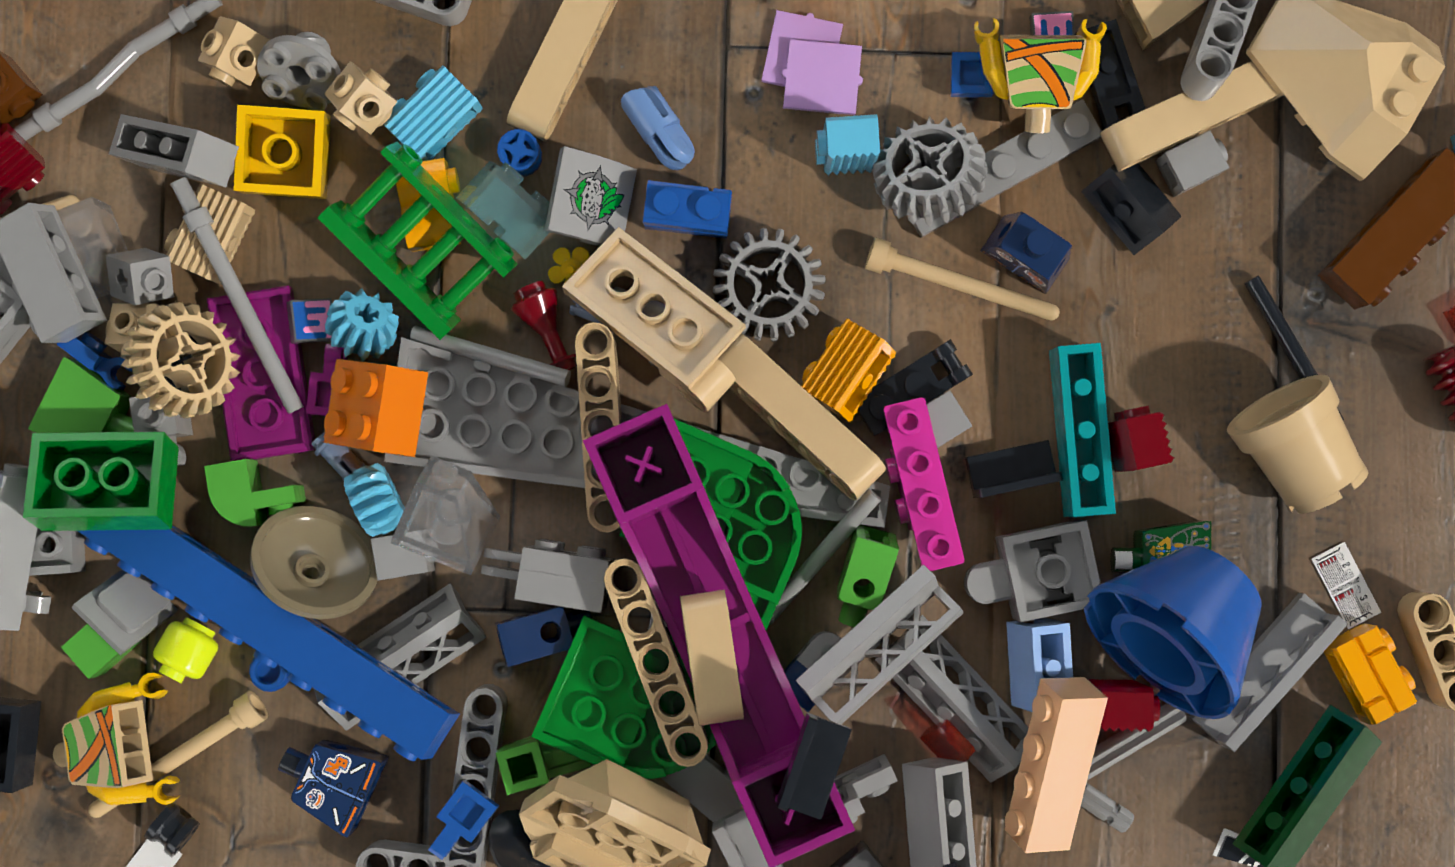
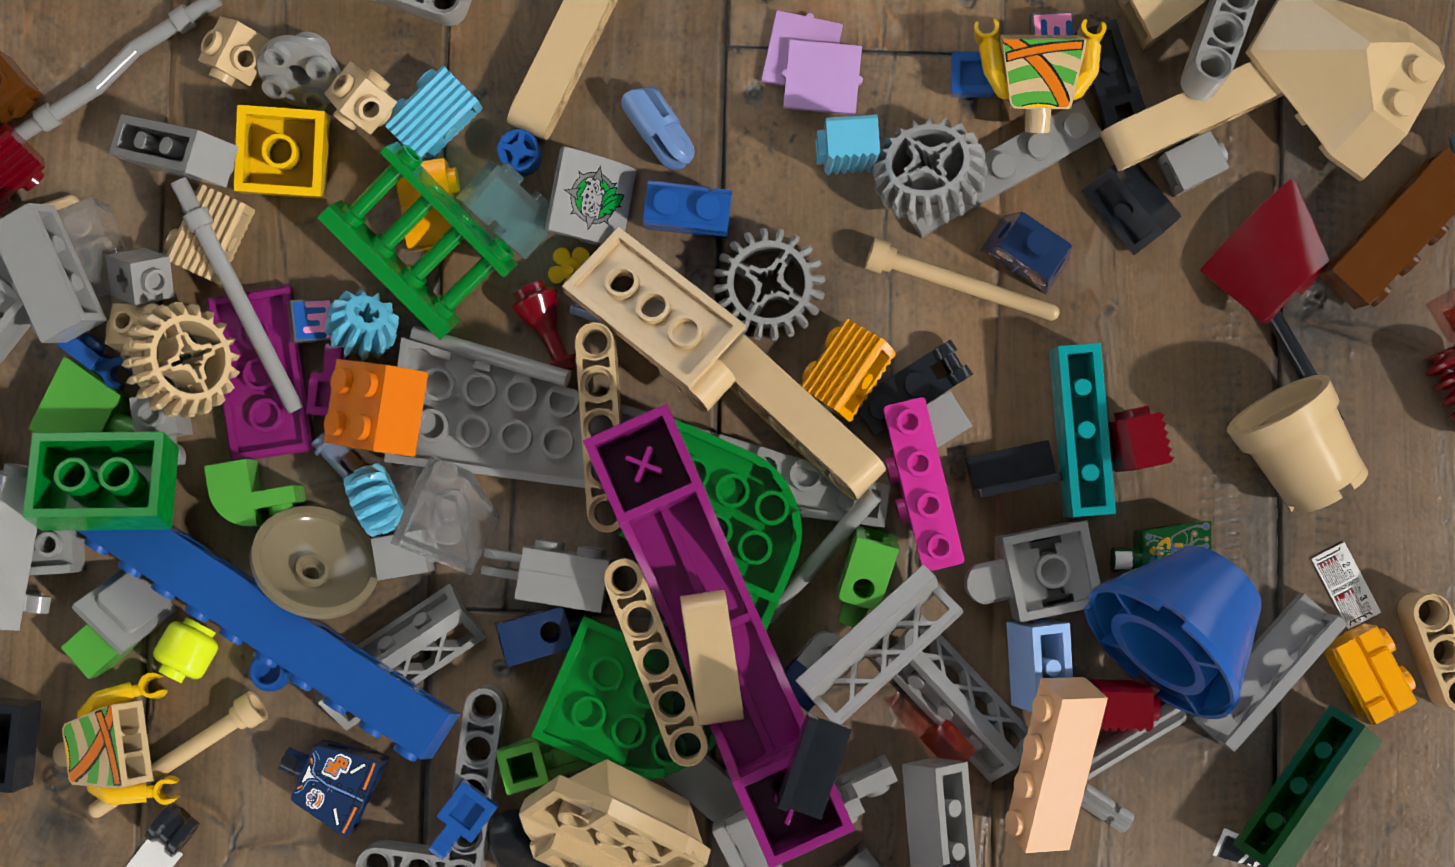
none -> dark red slope [1200,179,1331,324]

